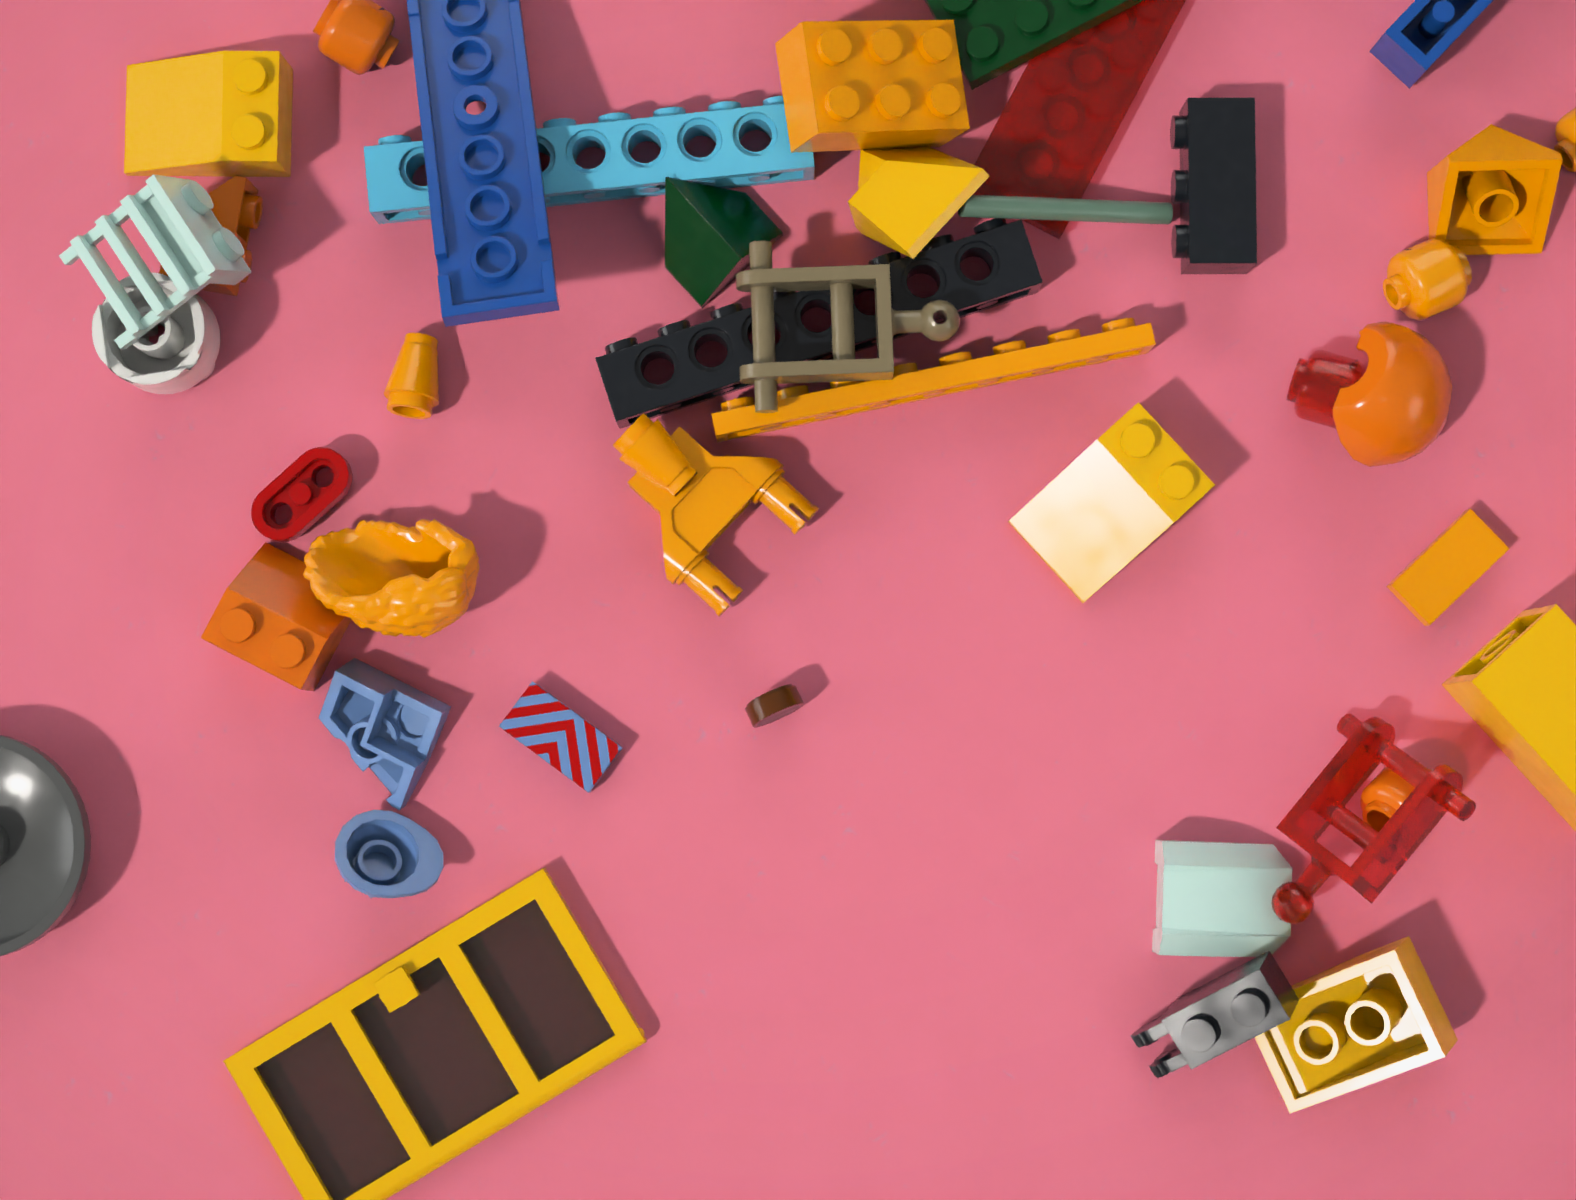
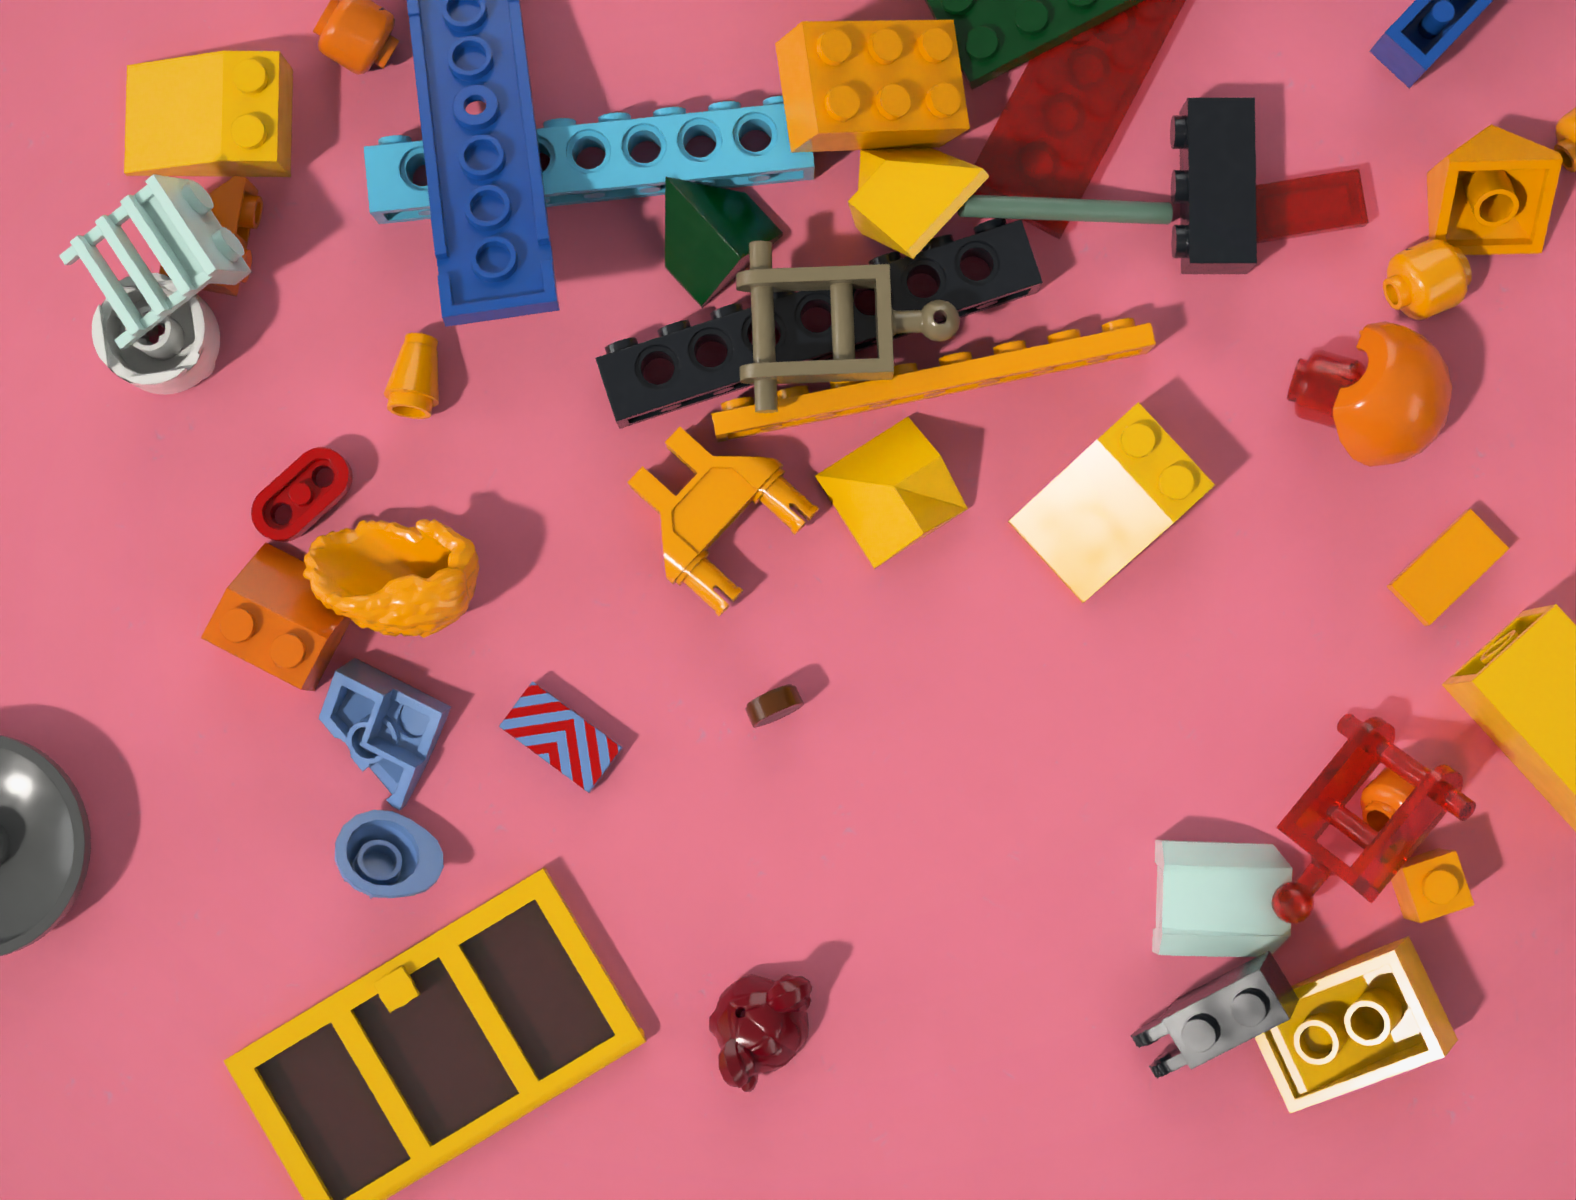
light orange cone [612,413,697,496] -> none
none -> dark red hair [709,974,812,1092]
none -> yellow slope [815,416,968,569]
none -> clear red tile [1256,169,1369,243]
none -> light orange brick [1386,848,1475,923]

